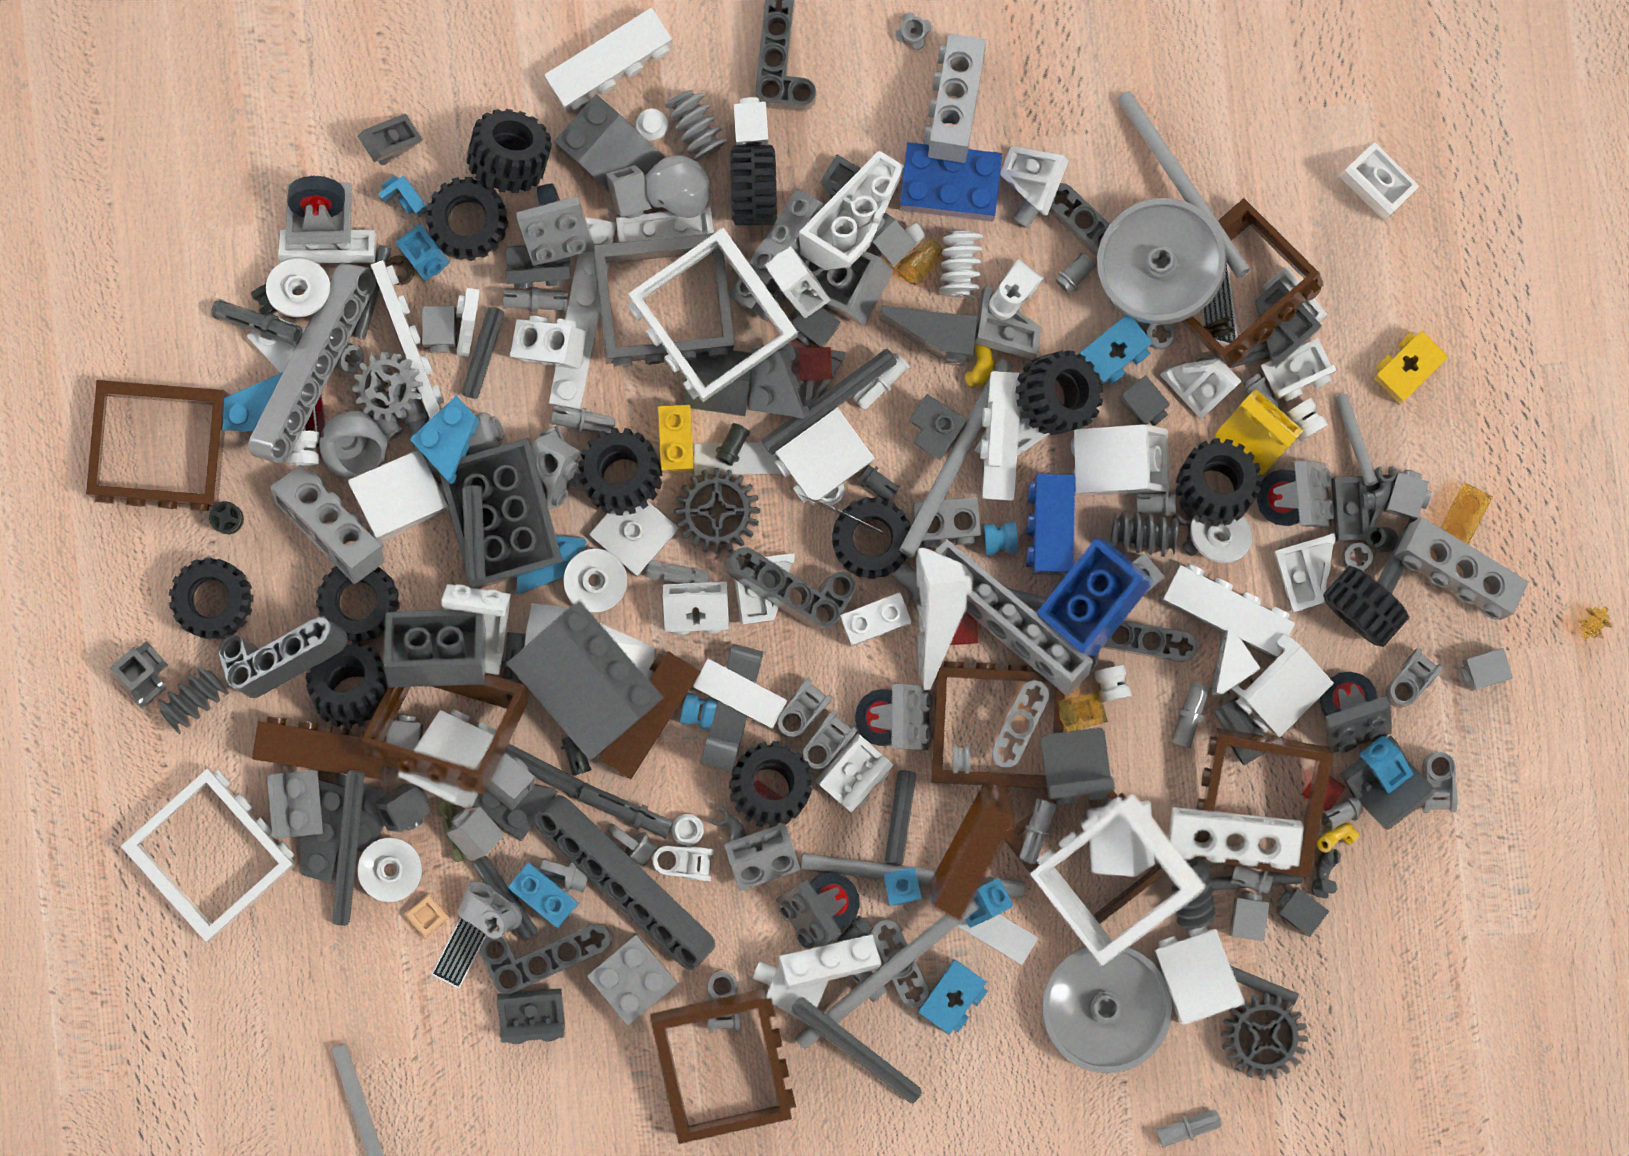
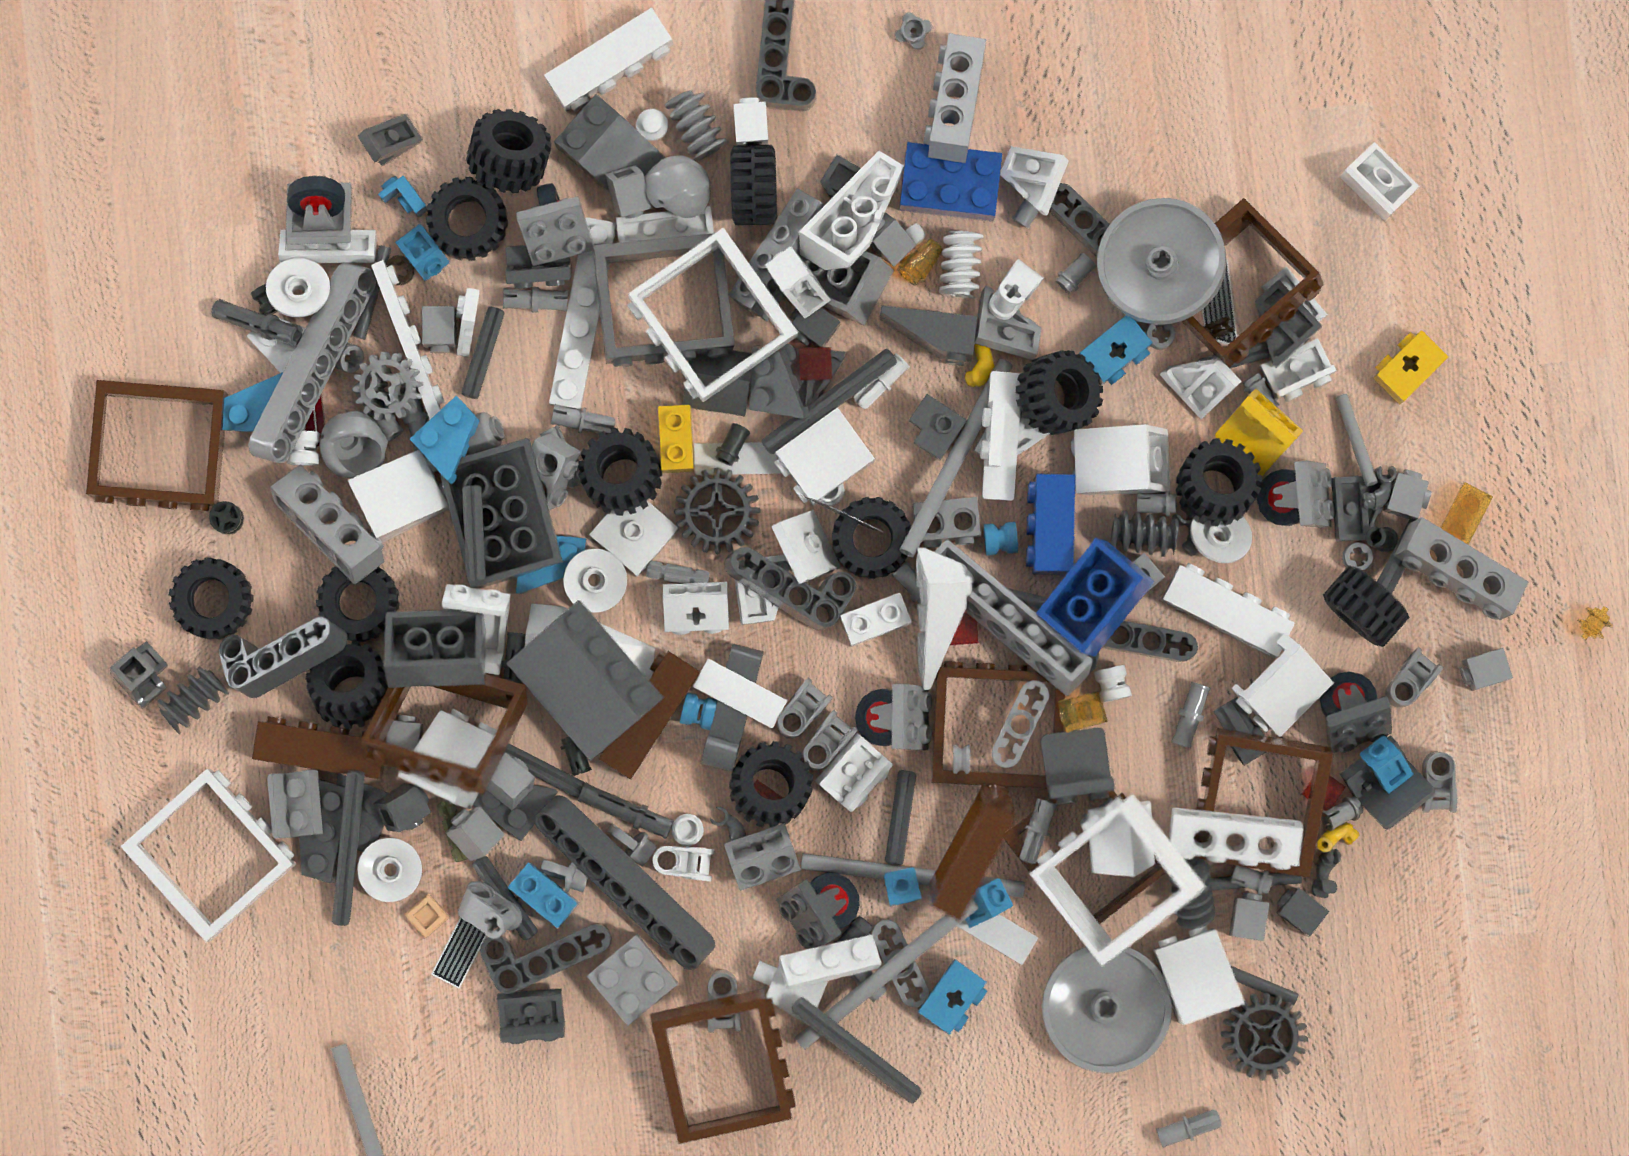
white brick [510,316,587,369] -> none
dark grey pin [858,465,900,502] -> none
light grey piece [1118,91,1250,278] -> none
dark grey brick [1119,375,1170,426] -> none
white slope [1211,629,1260,696] -> none
white wing [1274,533,1335,613] -> none
white wheel [1285,398,1328,441] -> none
none -> white plate [772,510,841,584]

